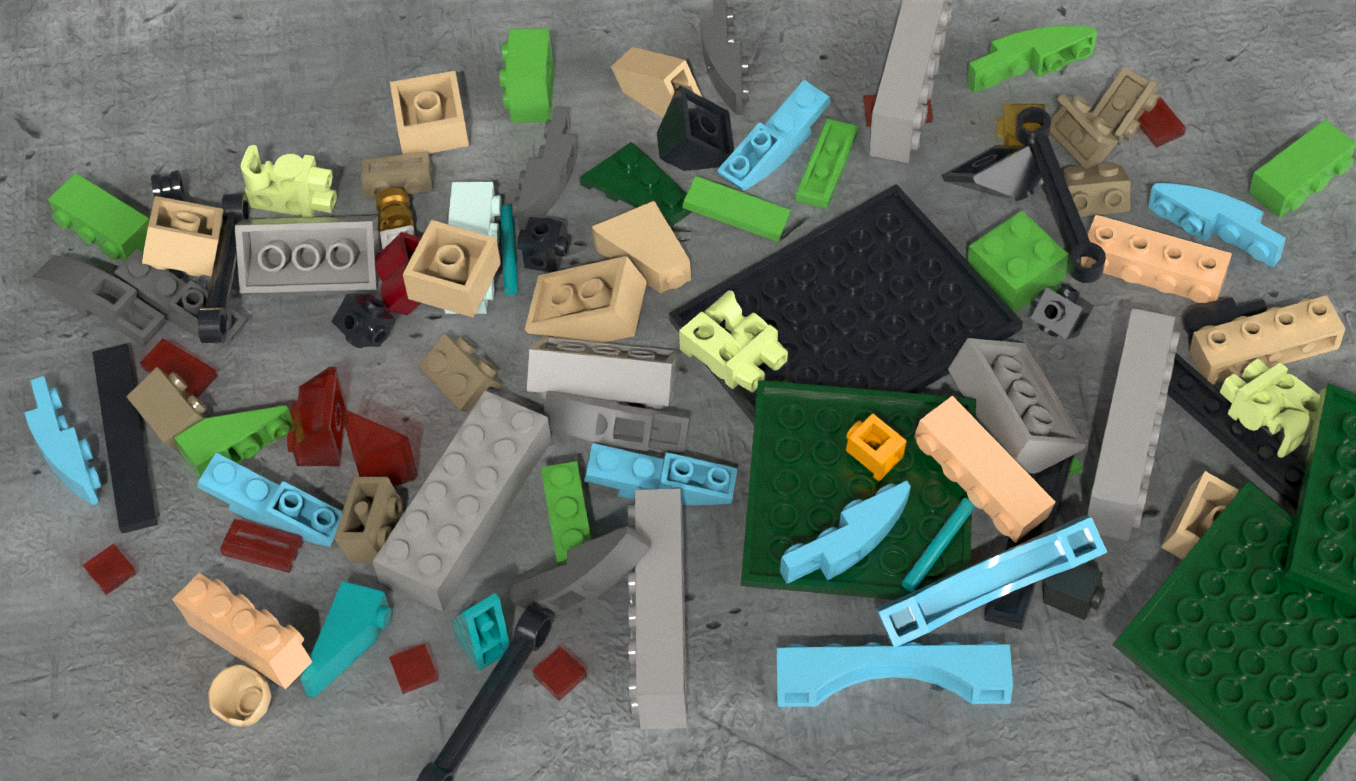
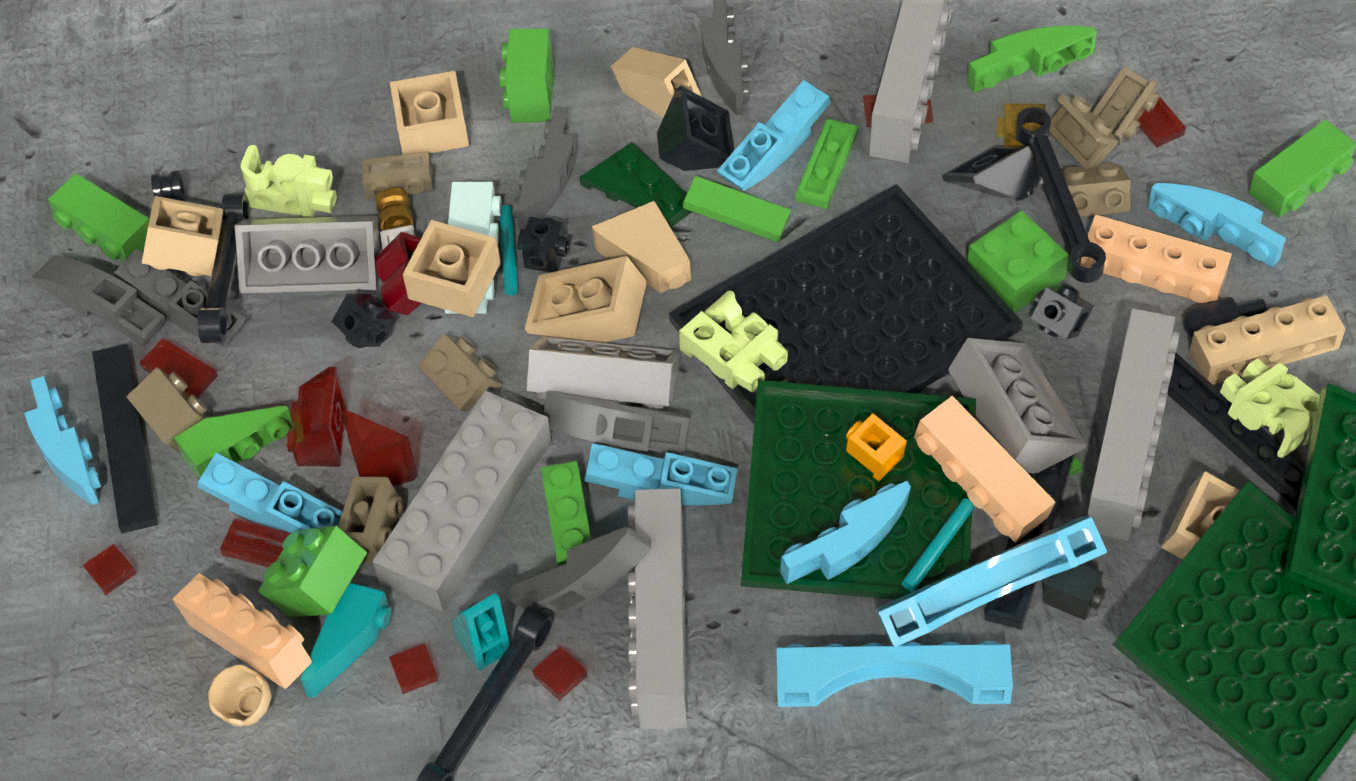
none -> bright green brick [258,526,367,617]

